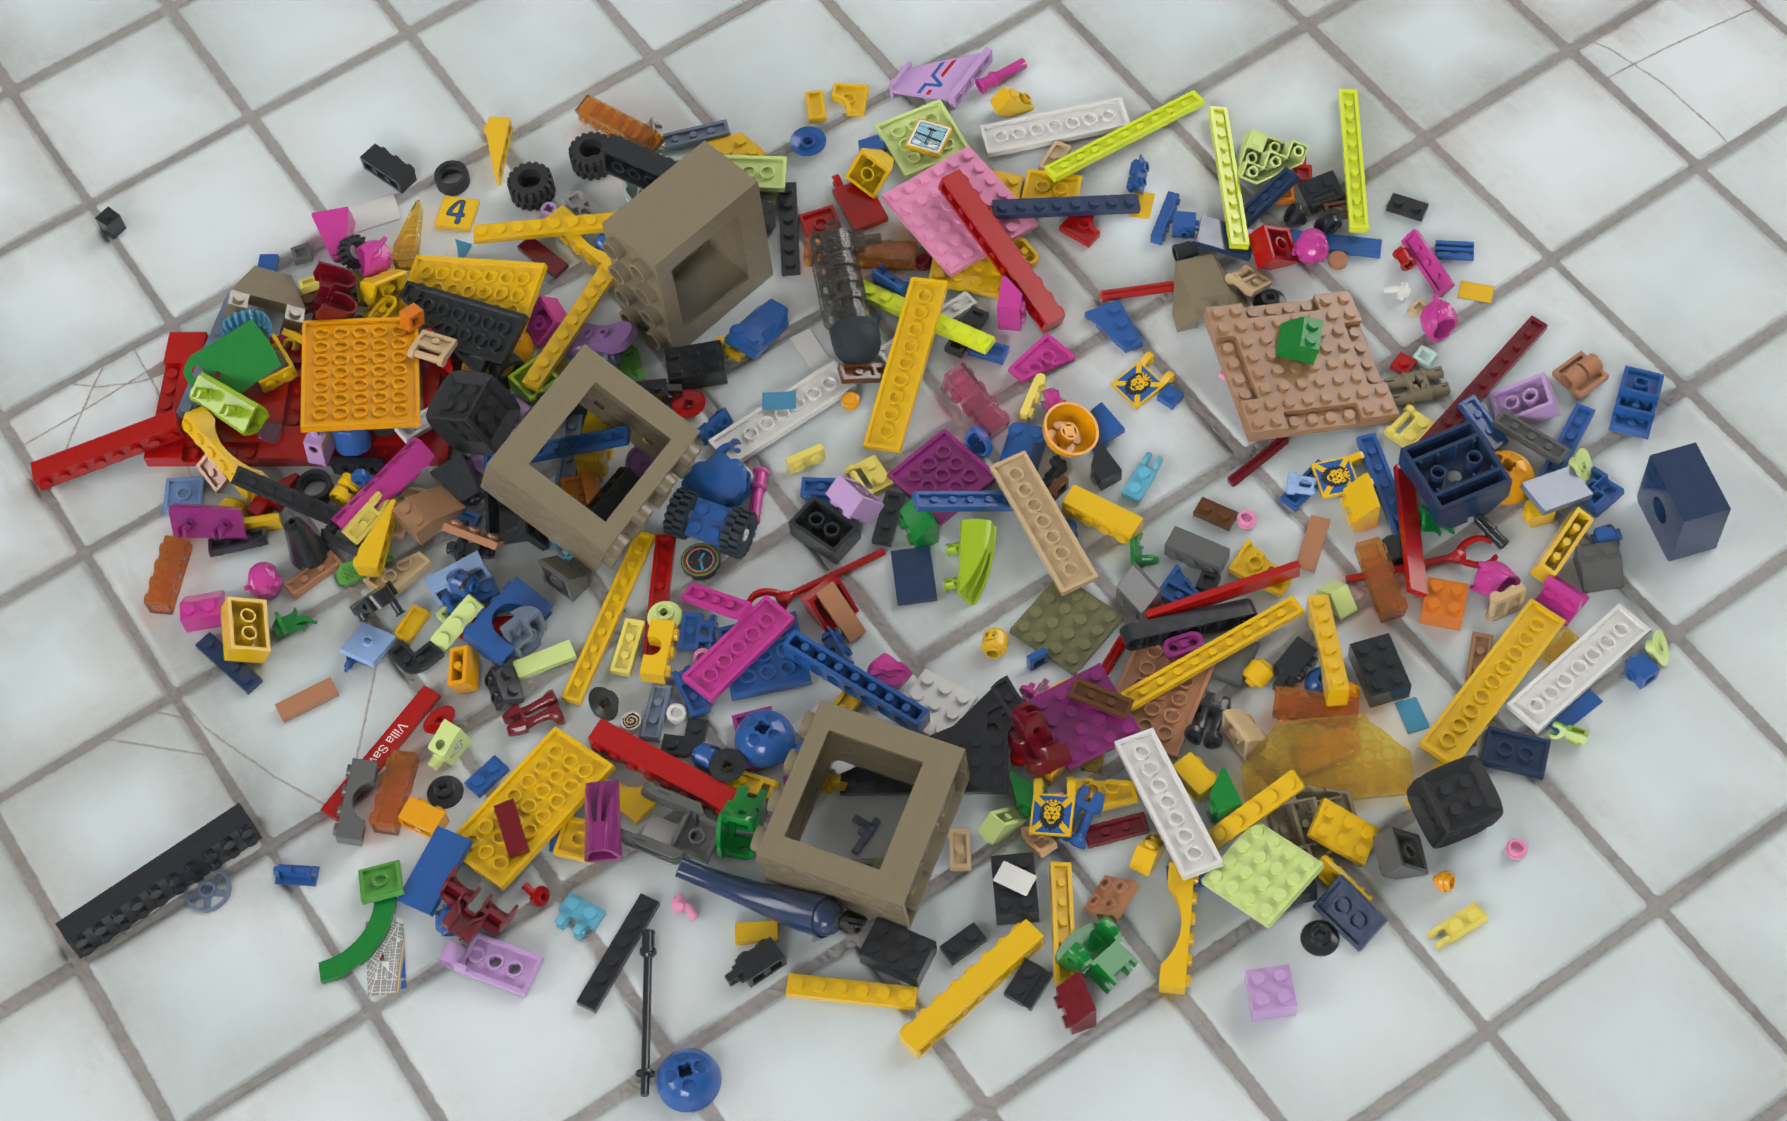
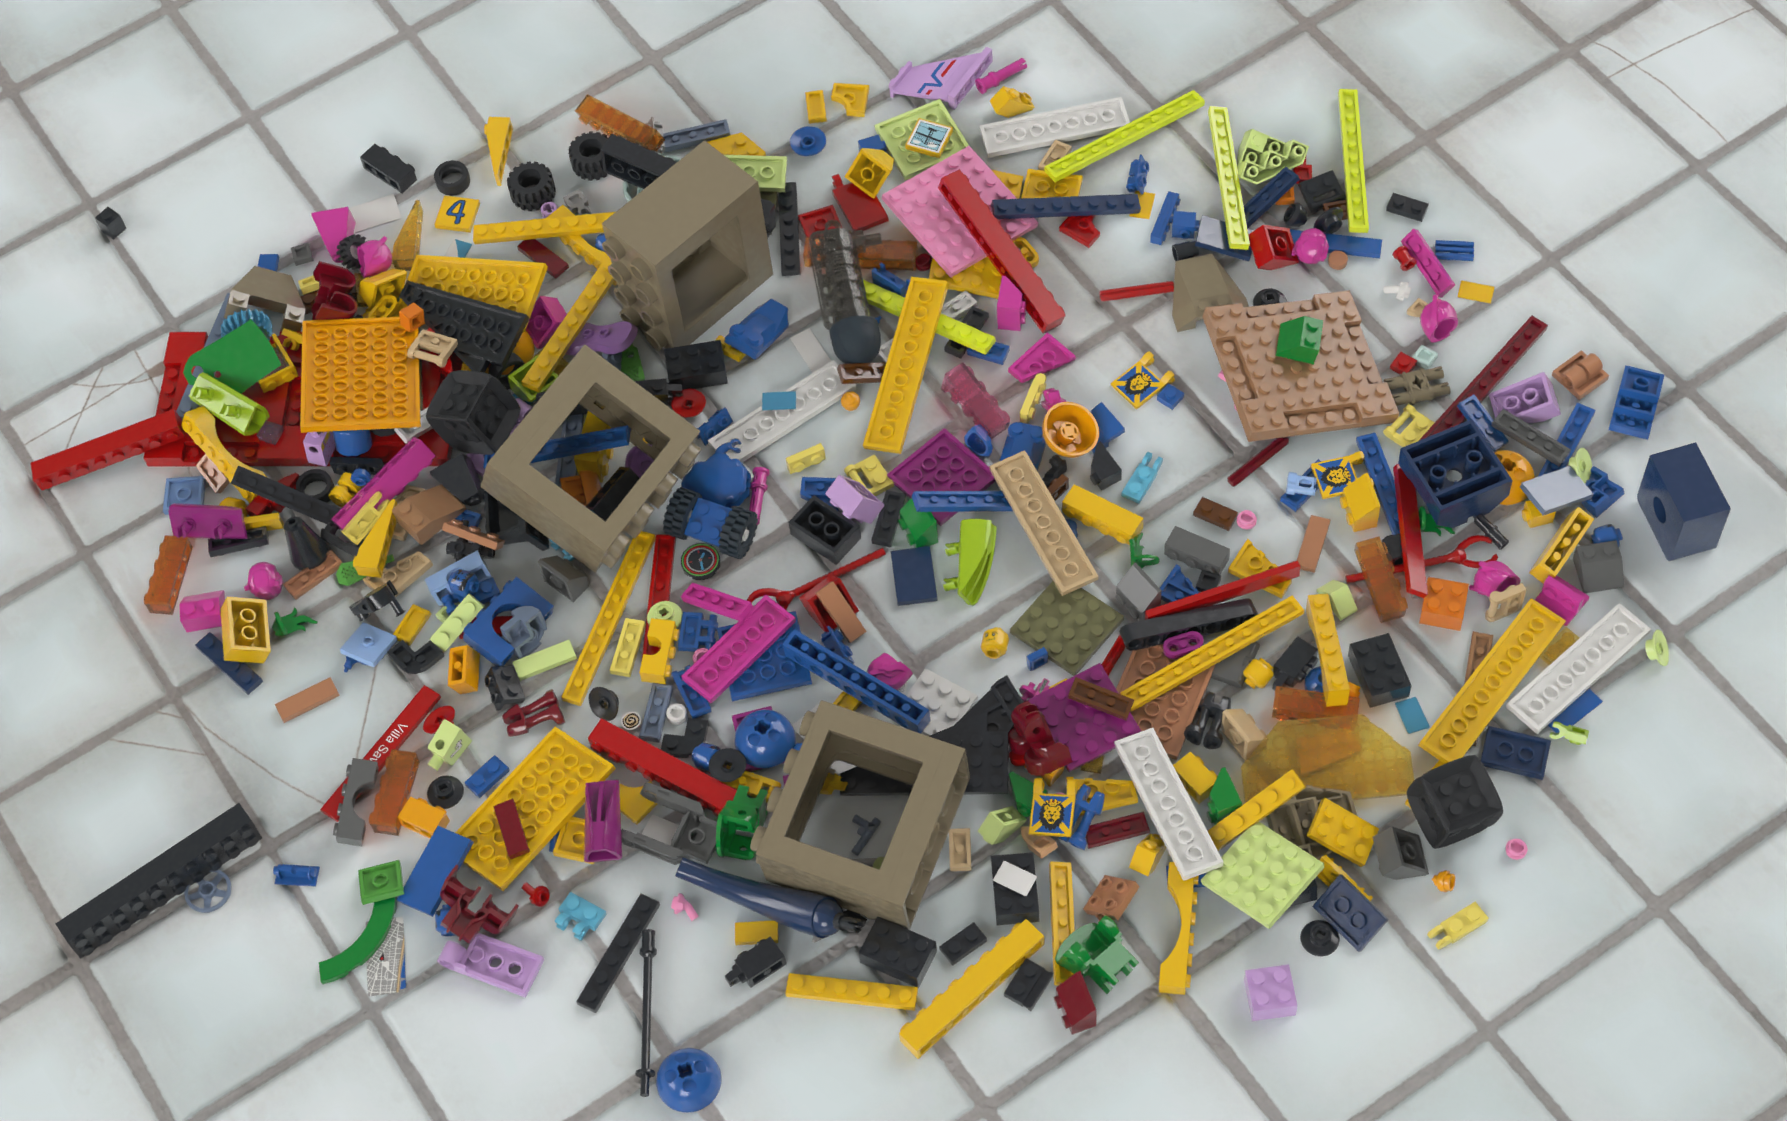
blue wing [1084,300,1143,353] -> none
tan plate [1225,264,1273,297] -> none
blue brick [1624,651,1660,690] -> none

